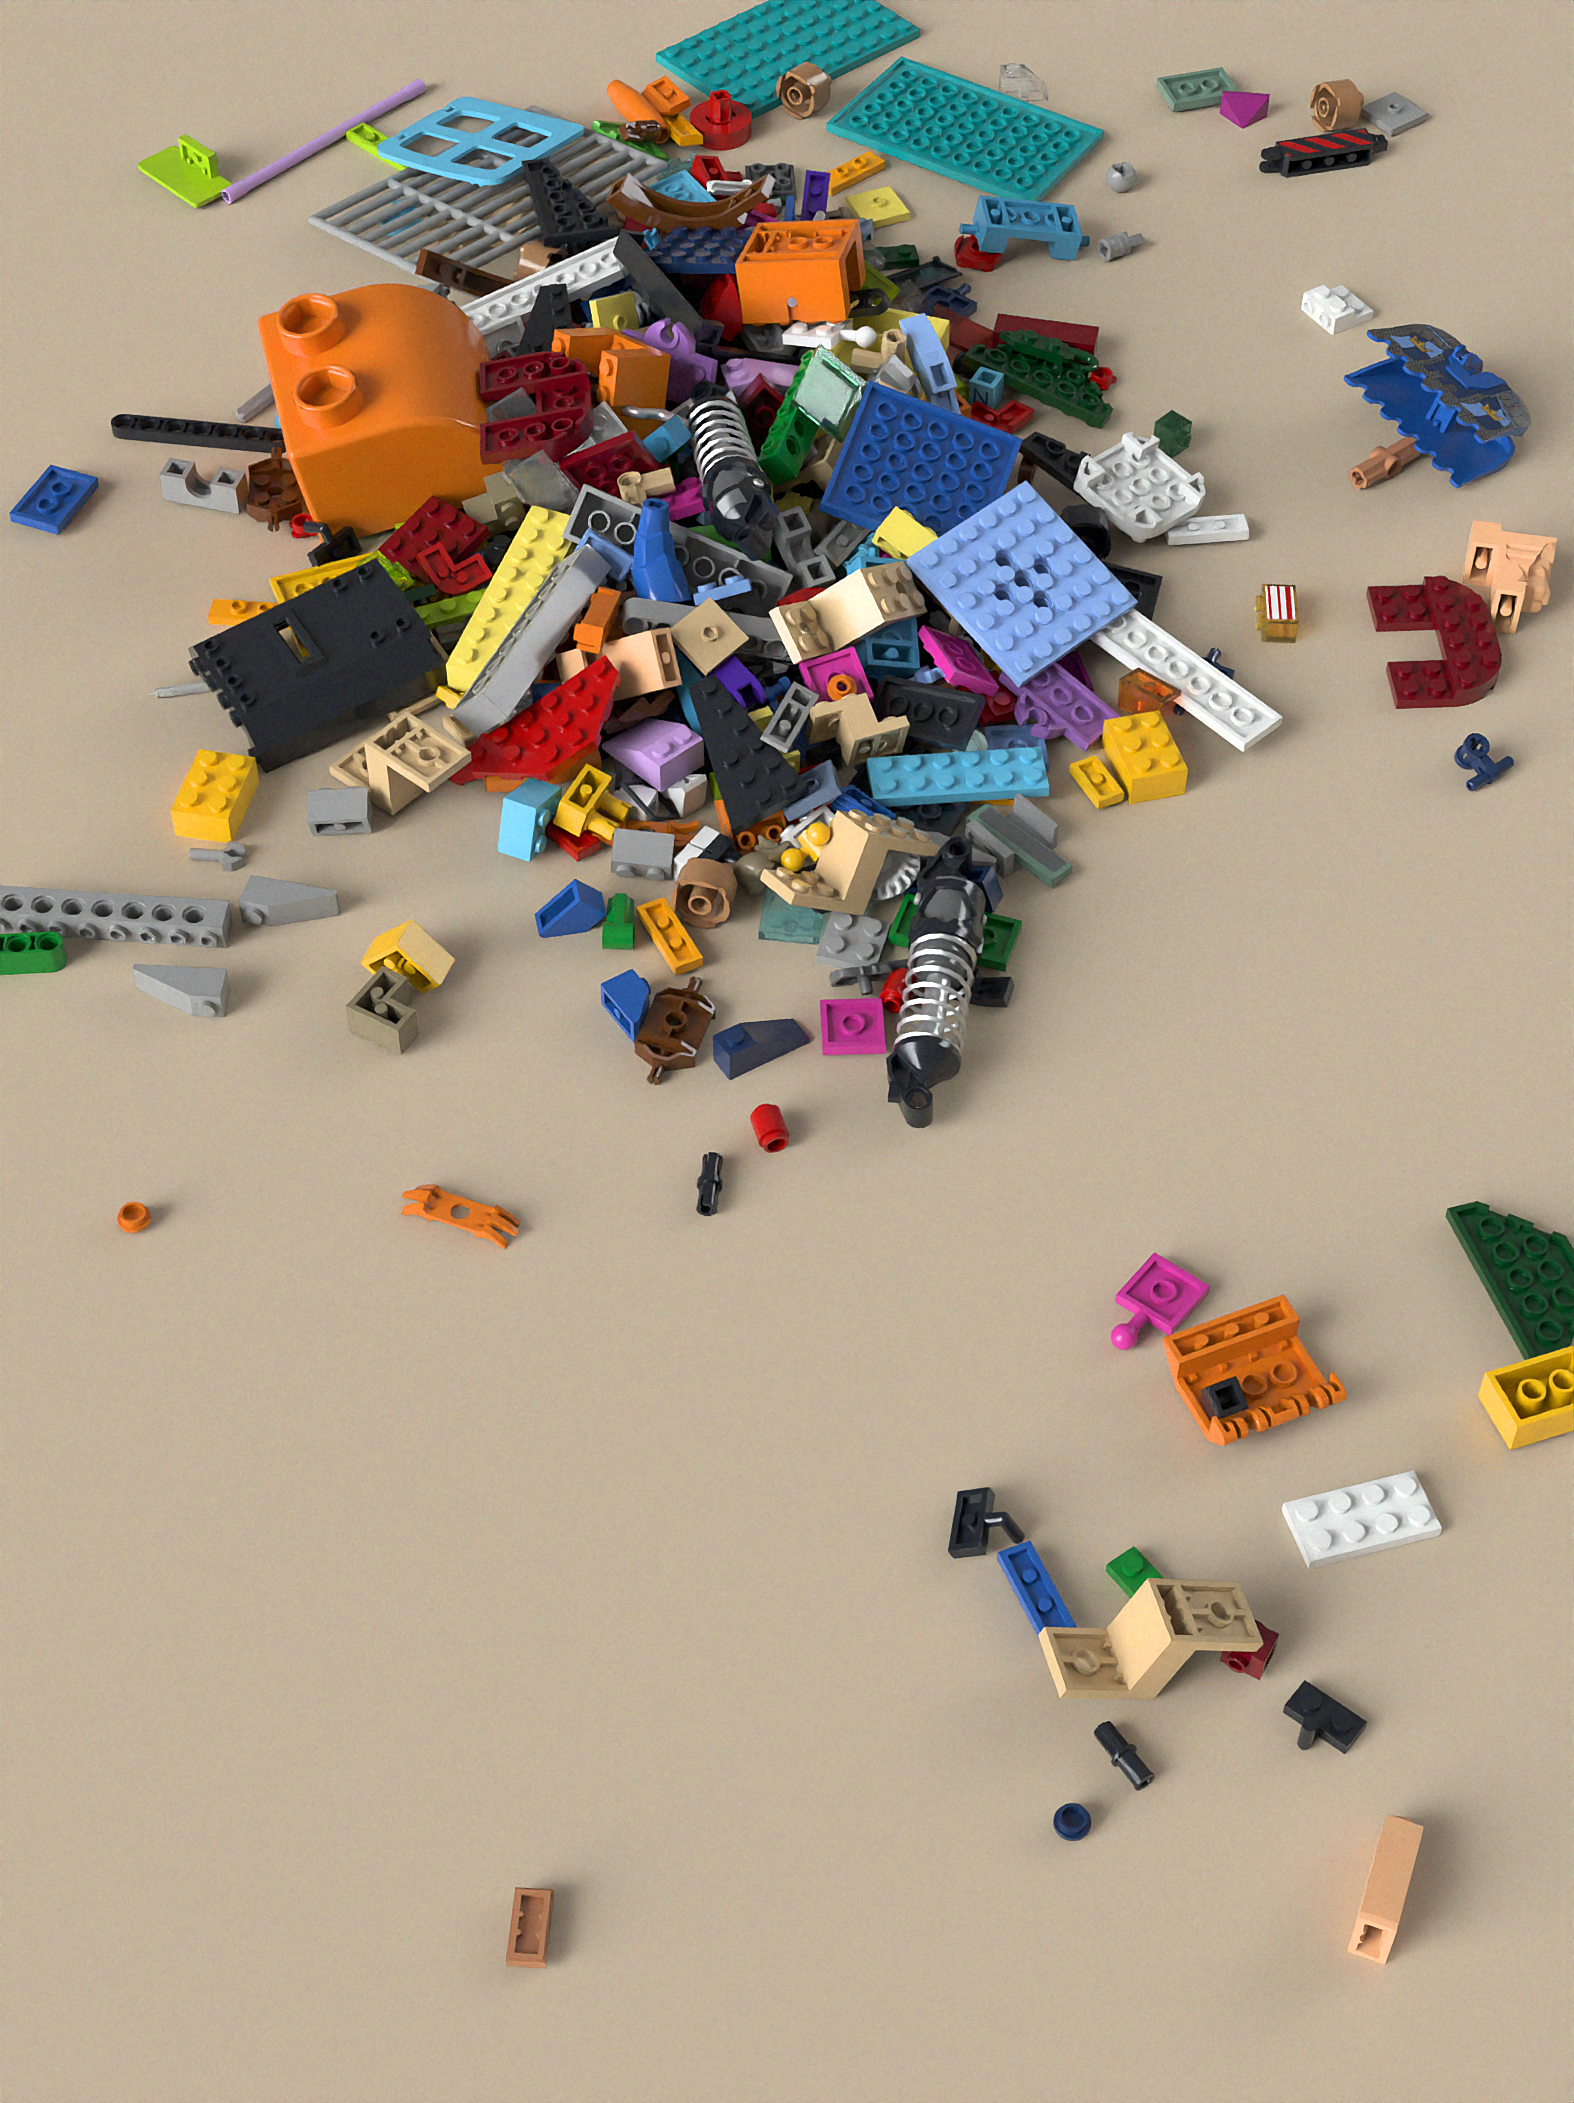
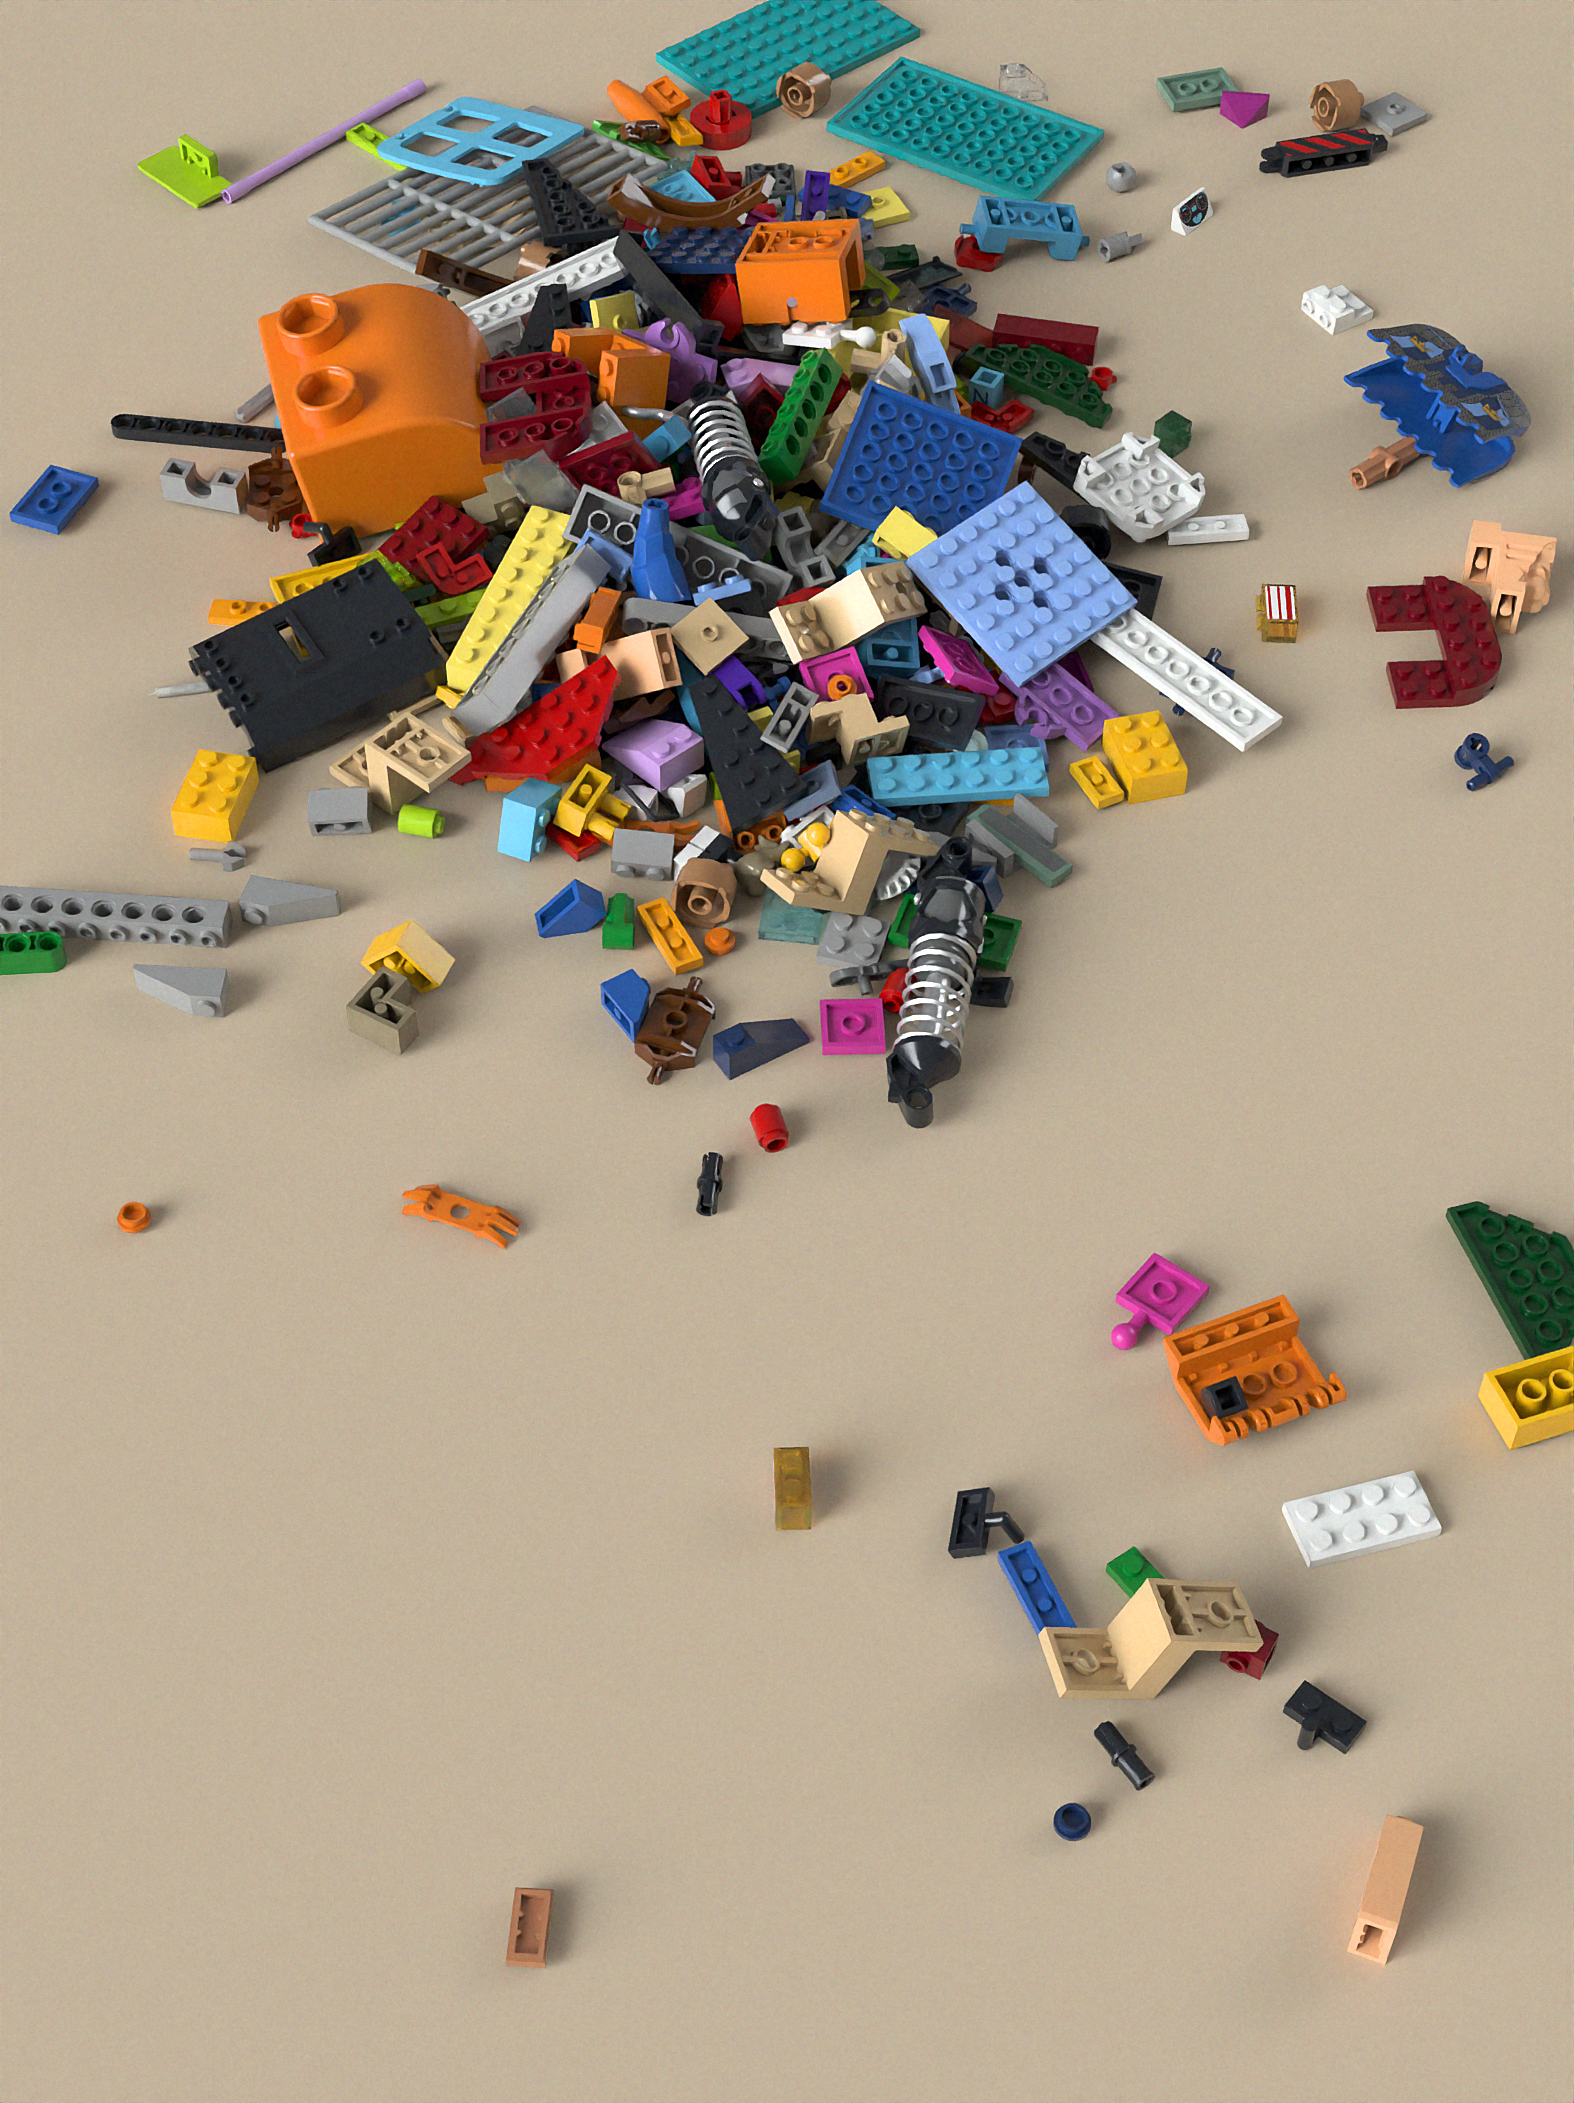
white axle [706,179,753,196] -> none
clear green piece [791,344,868,443] -> none
dark green plate [999,329,1099,372] -> none
clear orange slope [1118,667,1181,715] -> none
none -> lime brick [398,804,445,839]
none -> orange plate [705,927,735,956]
none -> clear yellow brick [773,1447,812,1531]
none -> blue plate [798,184,872,219]
none -> slope [1171,187,1213,236]

